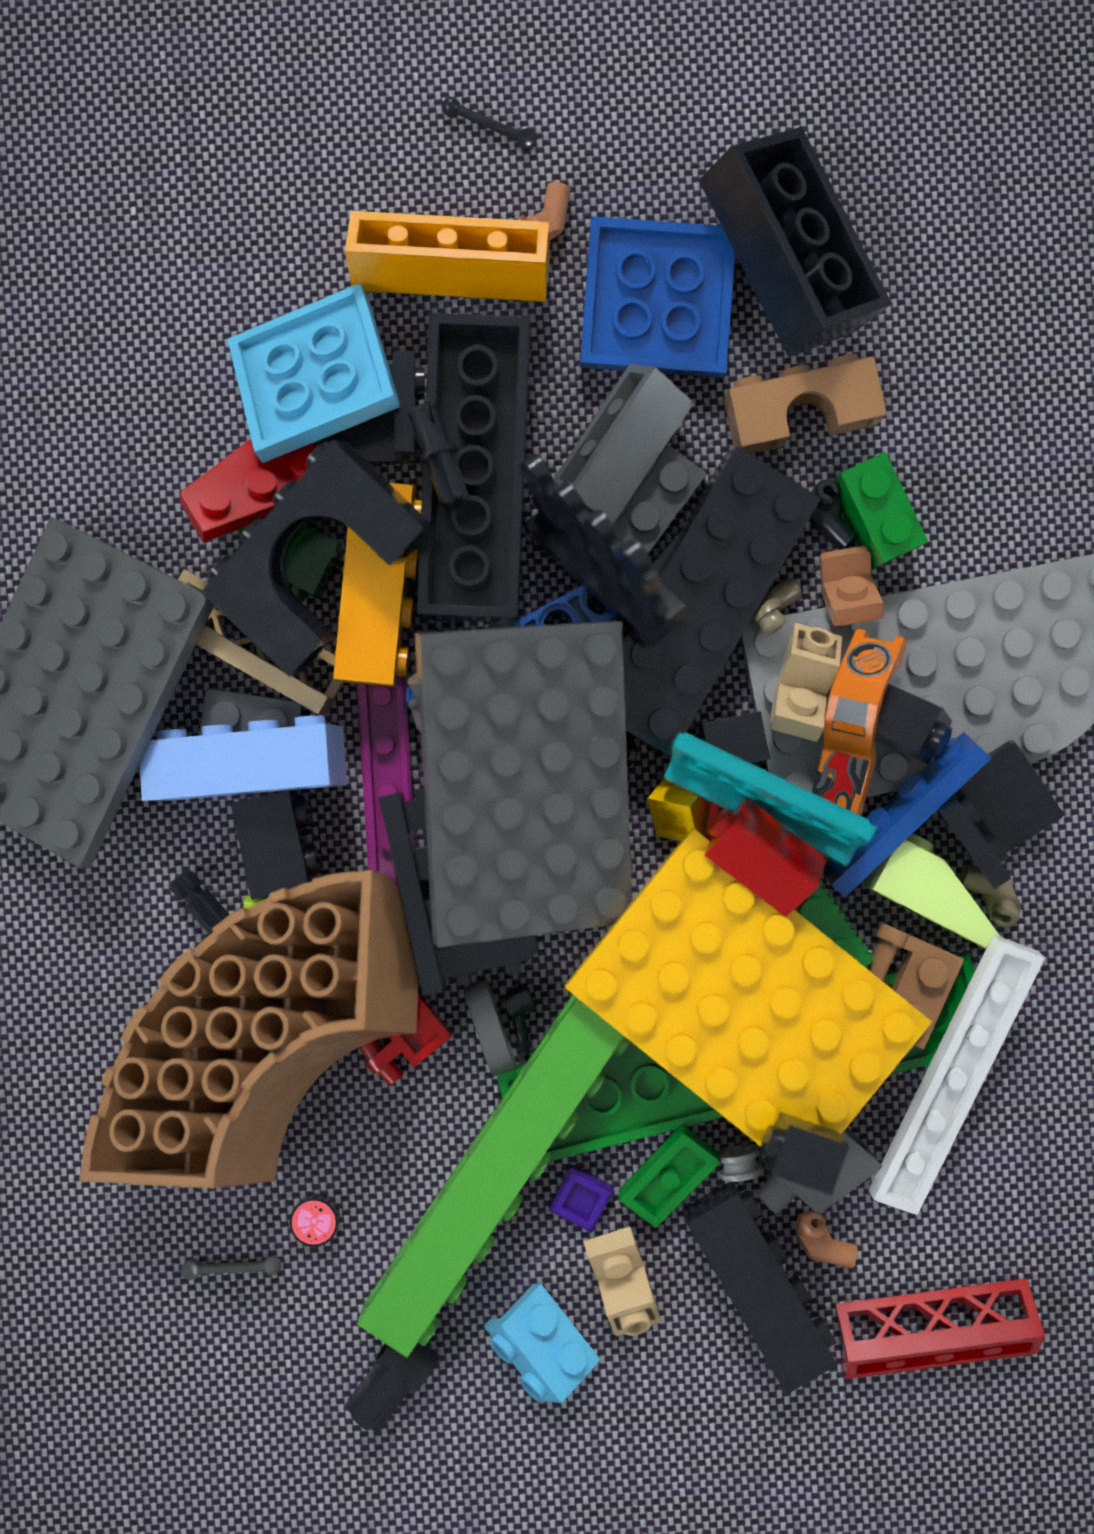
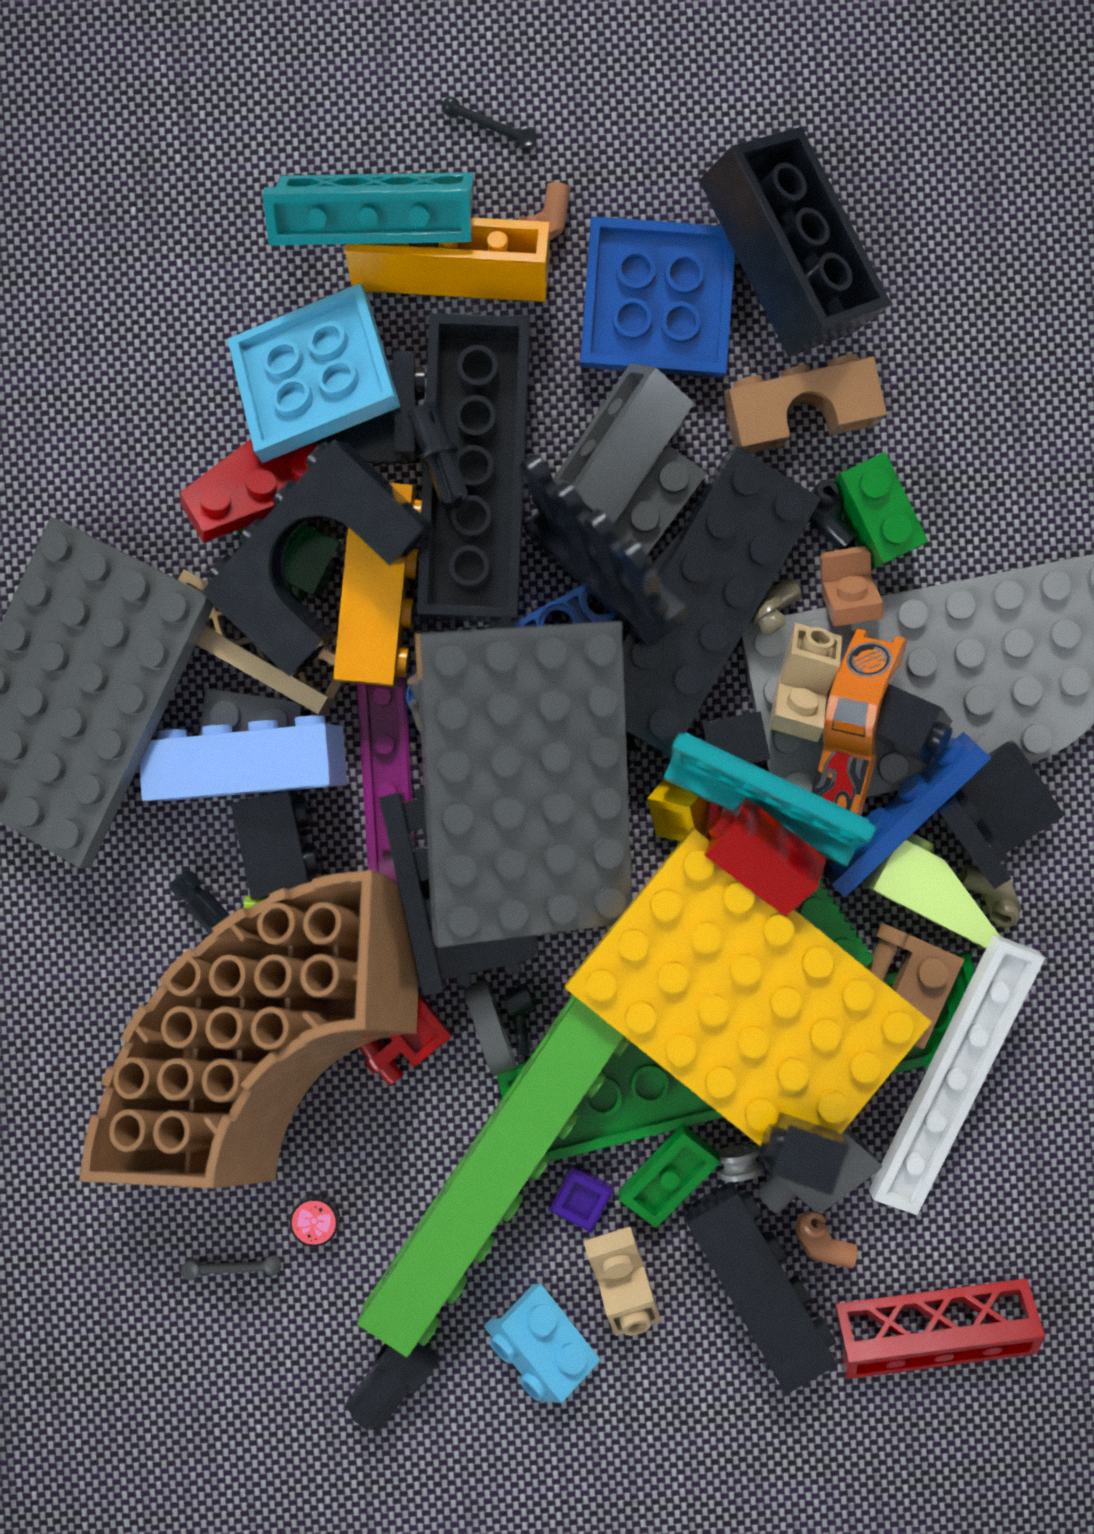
none -> teal fence [262,172,474,246]

